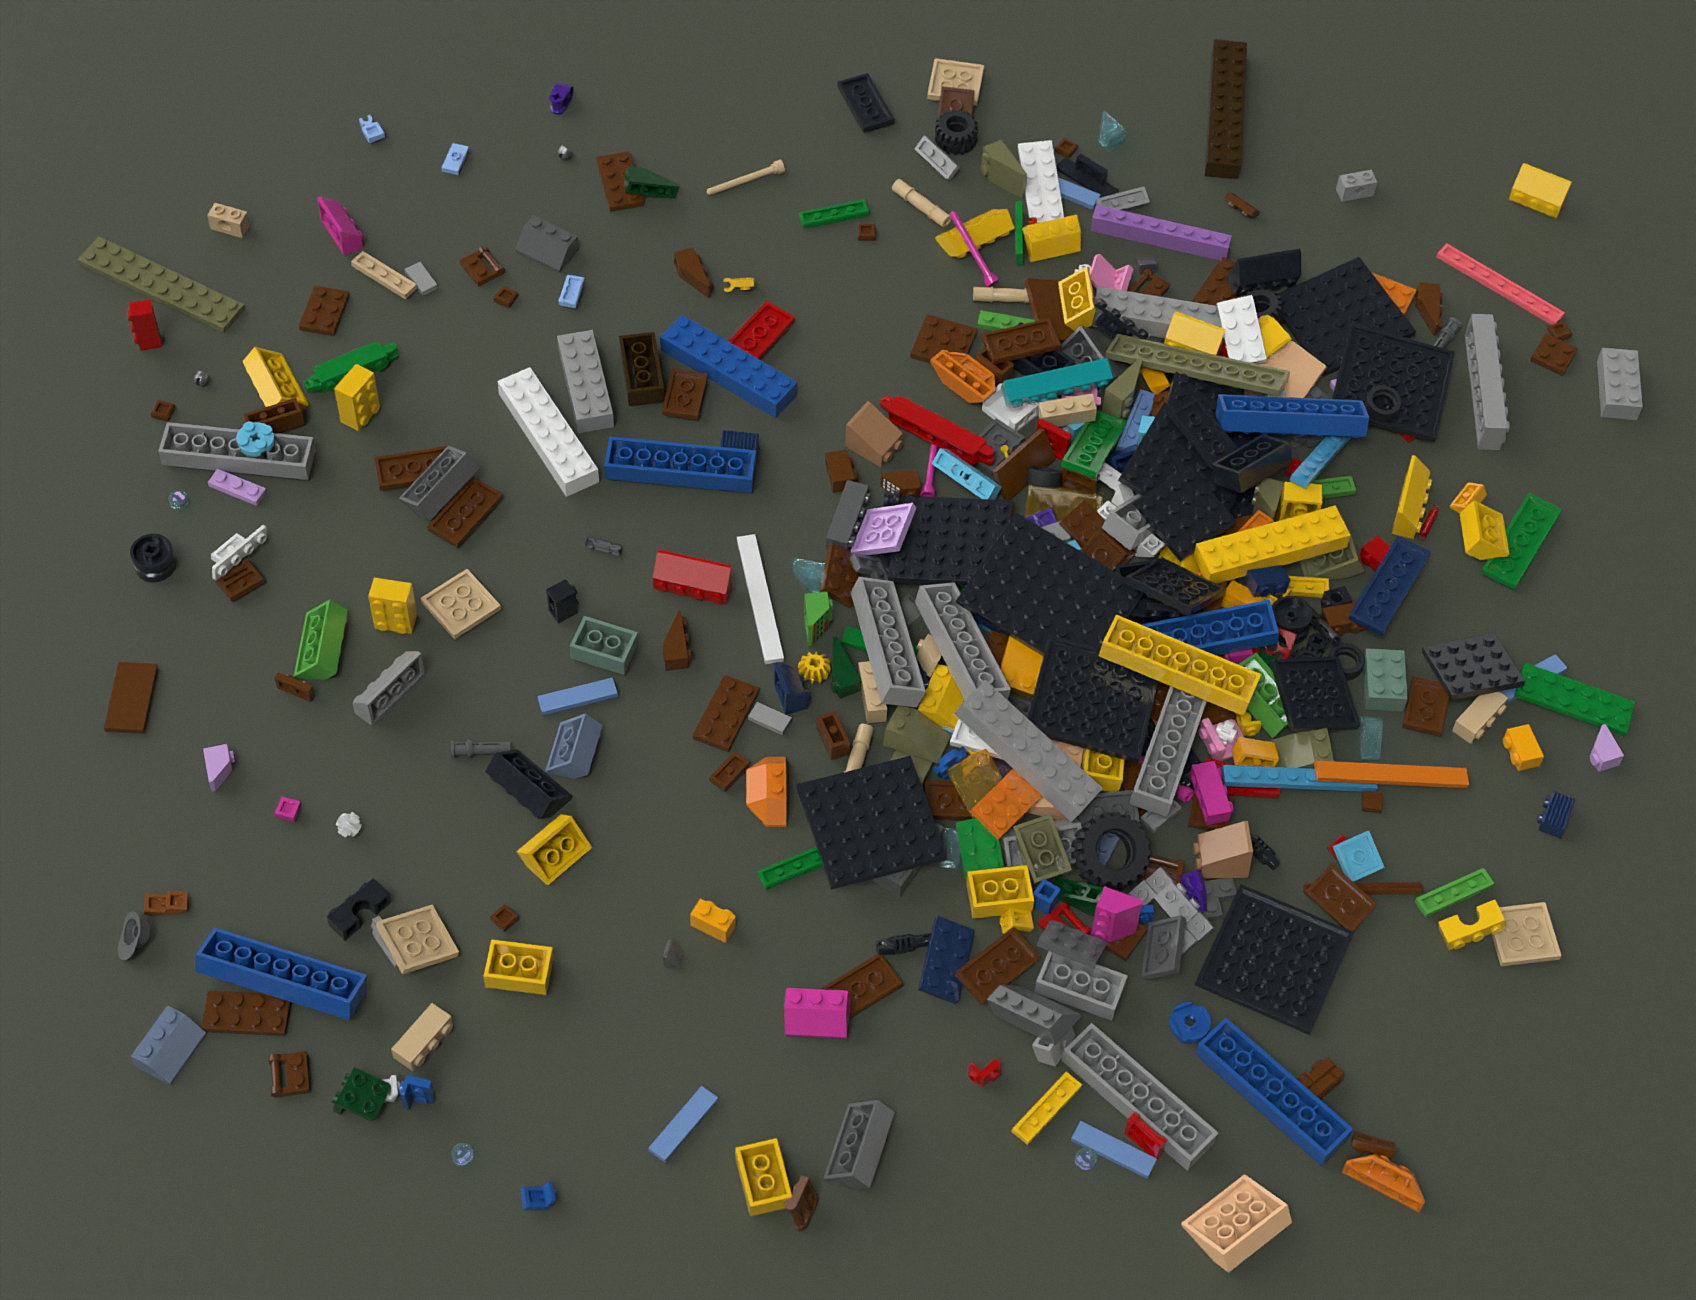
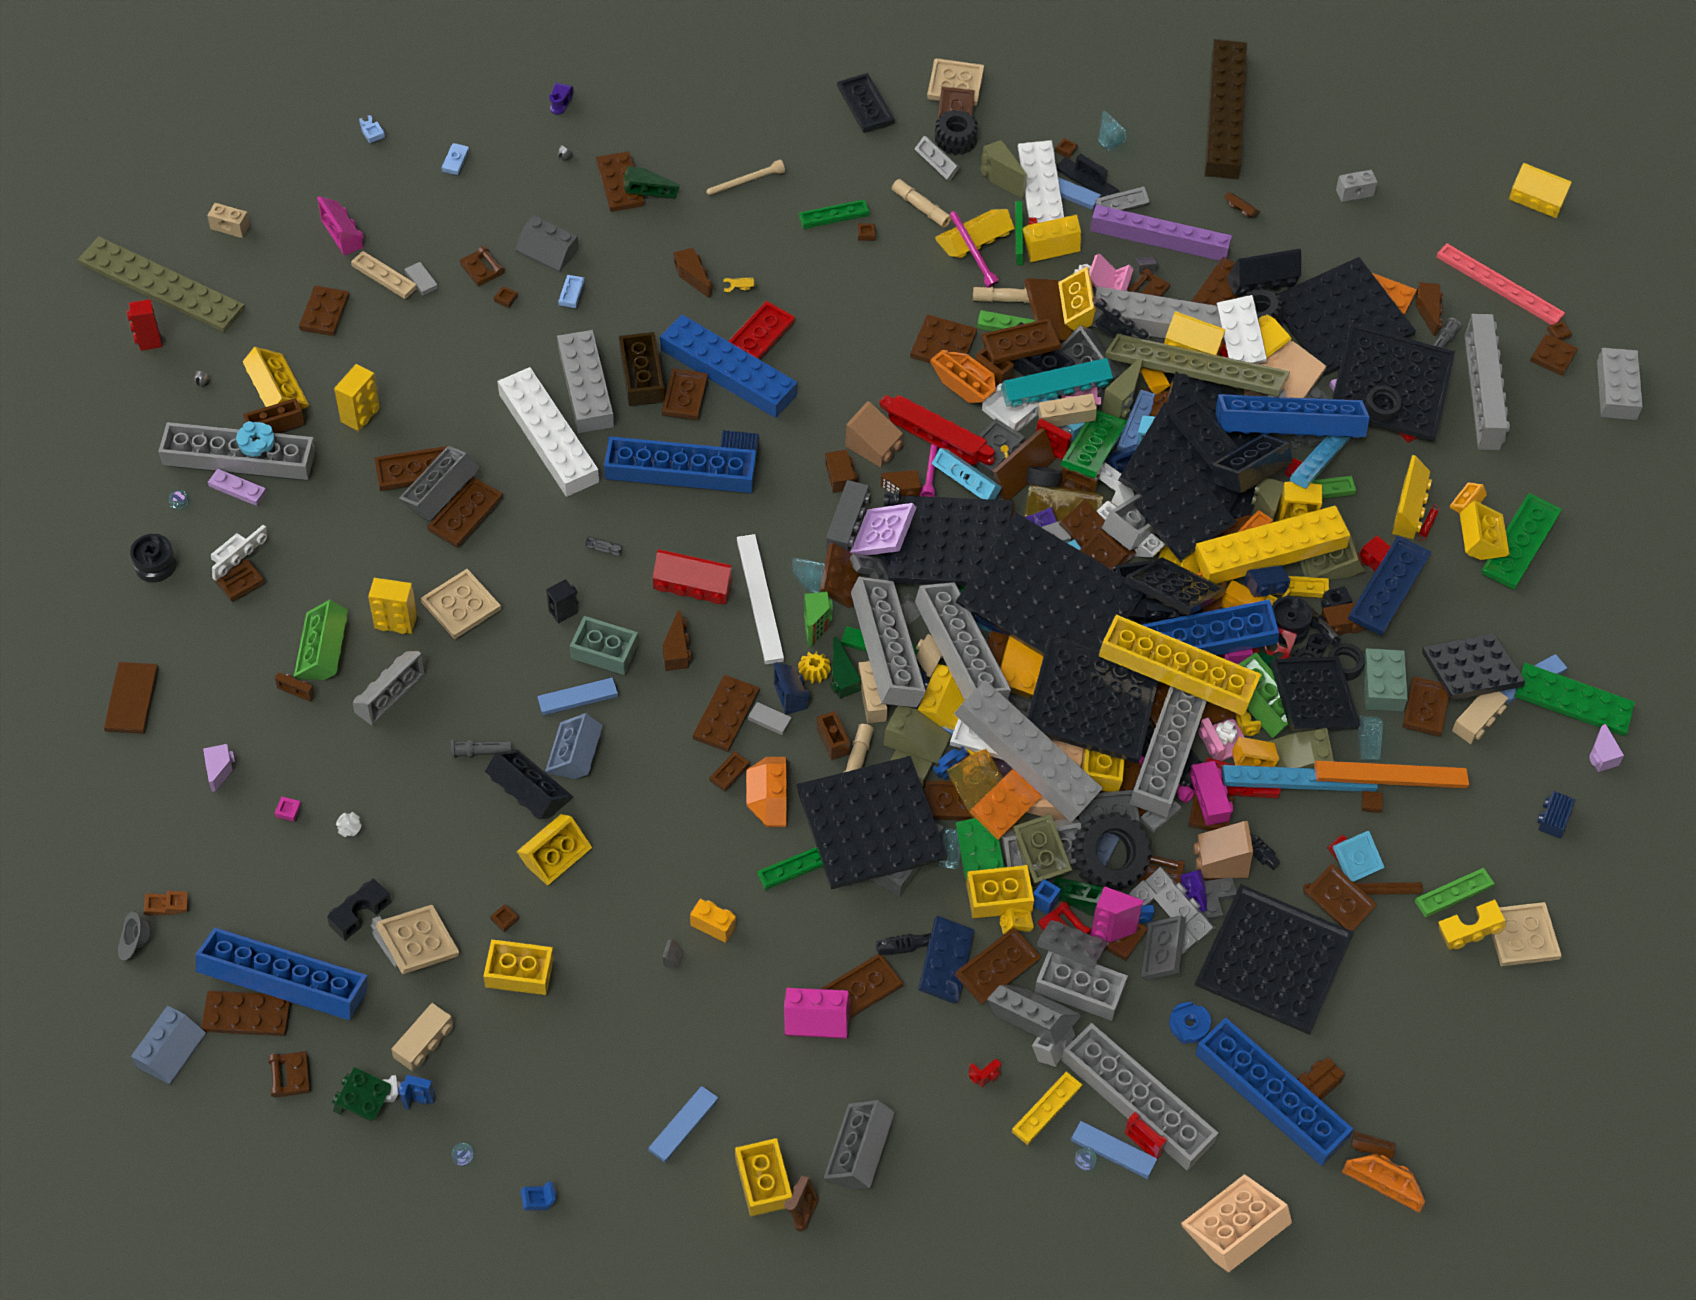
reddish brown tile [150,400,176,422] -> none
green hinge [303,342,399,394] -> none
light orange brick [1503,724,1544,771] -> none

